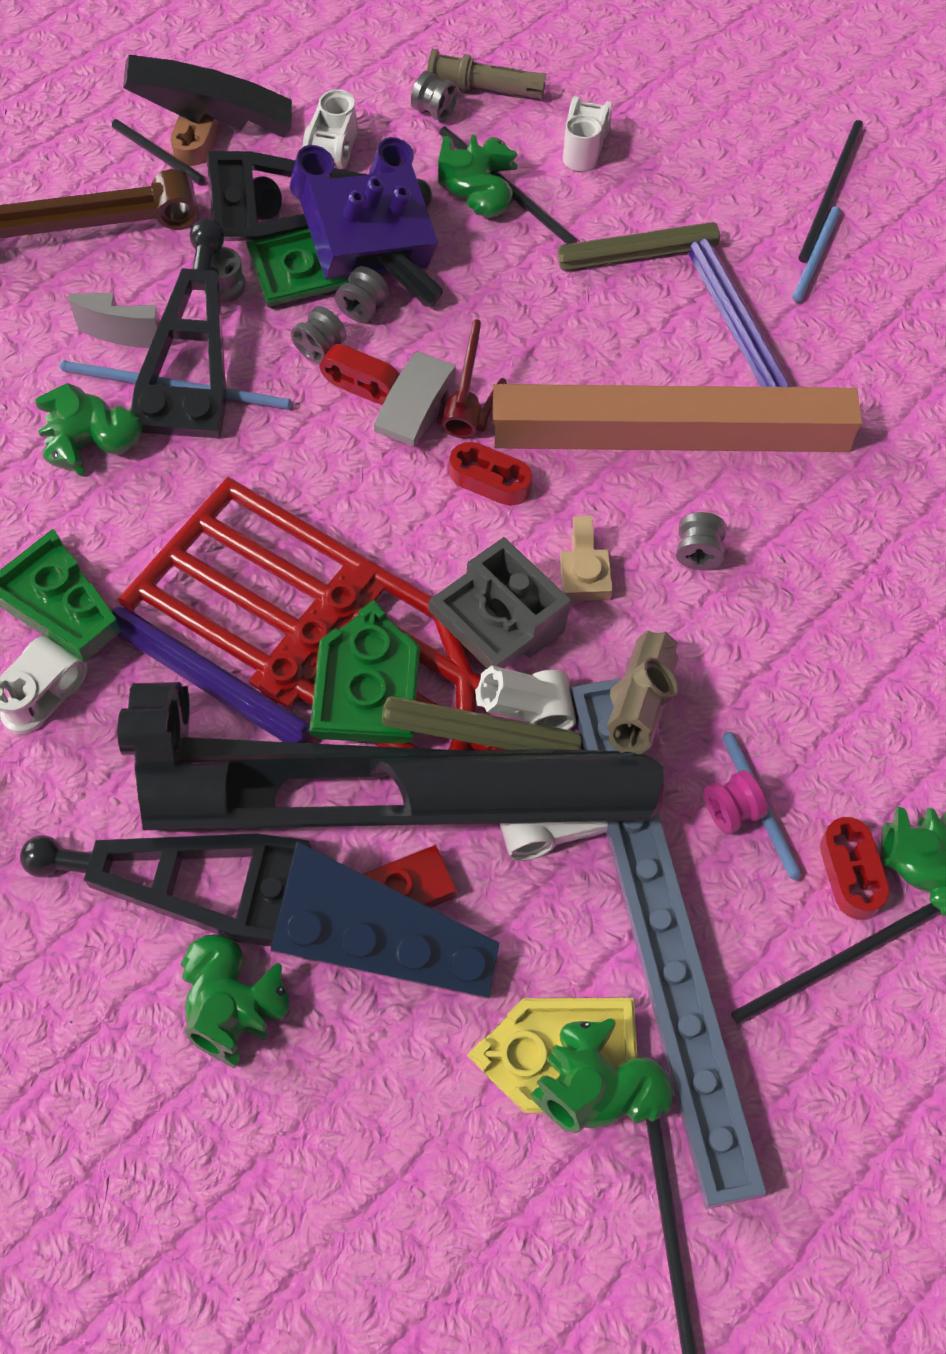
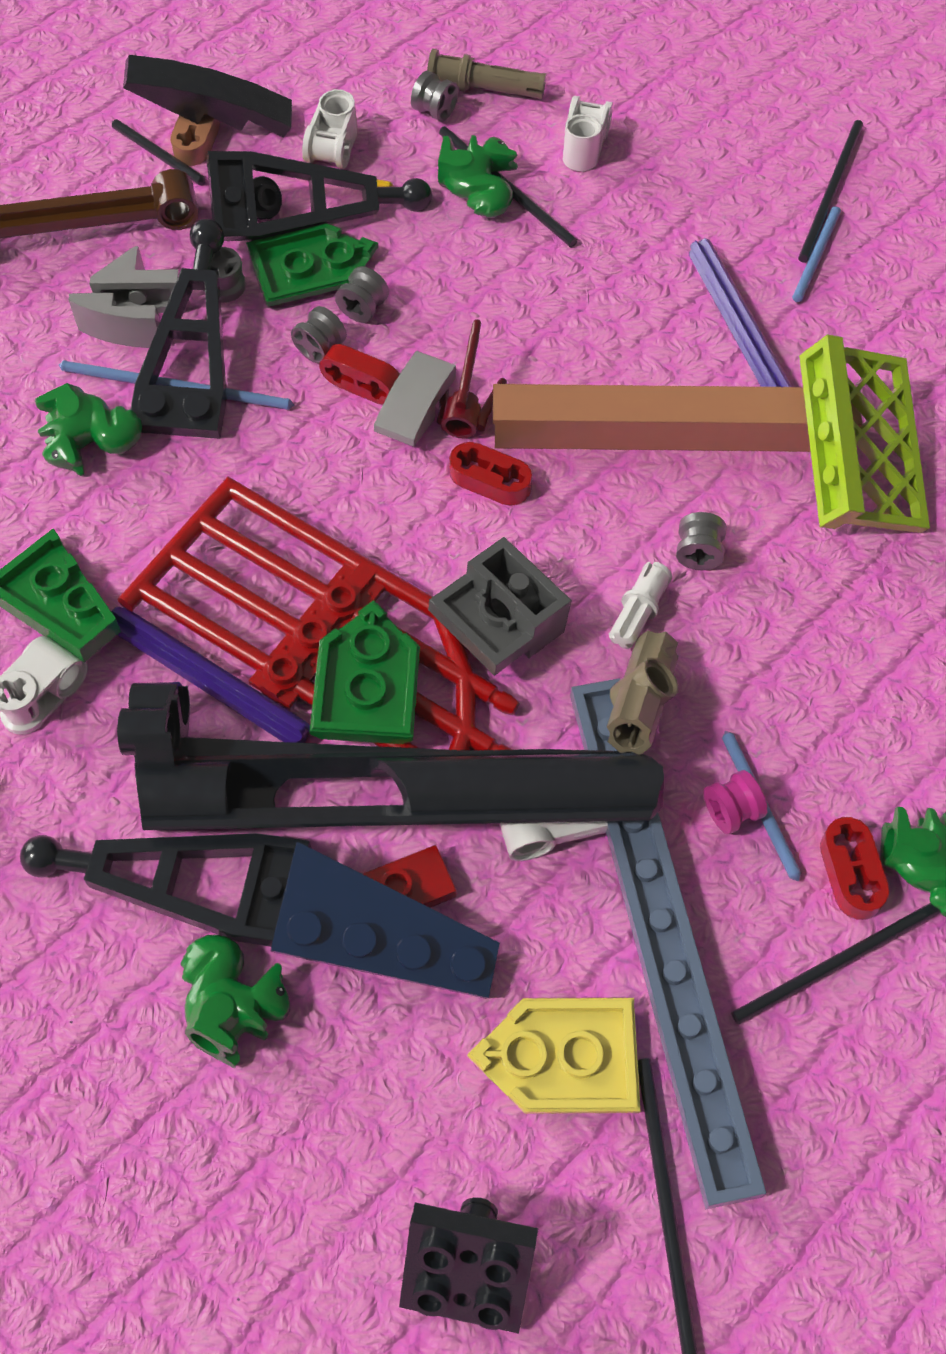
dark purple piece [289,137,443,307] -> none
olive axle [382,696,581,750] -> none
white piece [475,665,576,730] -> none
green animal [530,1018,674,1133] -> none
olive axle [557,222,720,271] -> none
tan plate [560,516,612,602] -> none
none -> light grey slope [90,246,185,313]
none -> black plate [399,1197,538,1334]
none -> white axle [609,562,672,649]
none -> lime fence [799,334,930,533]

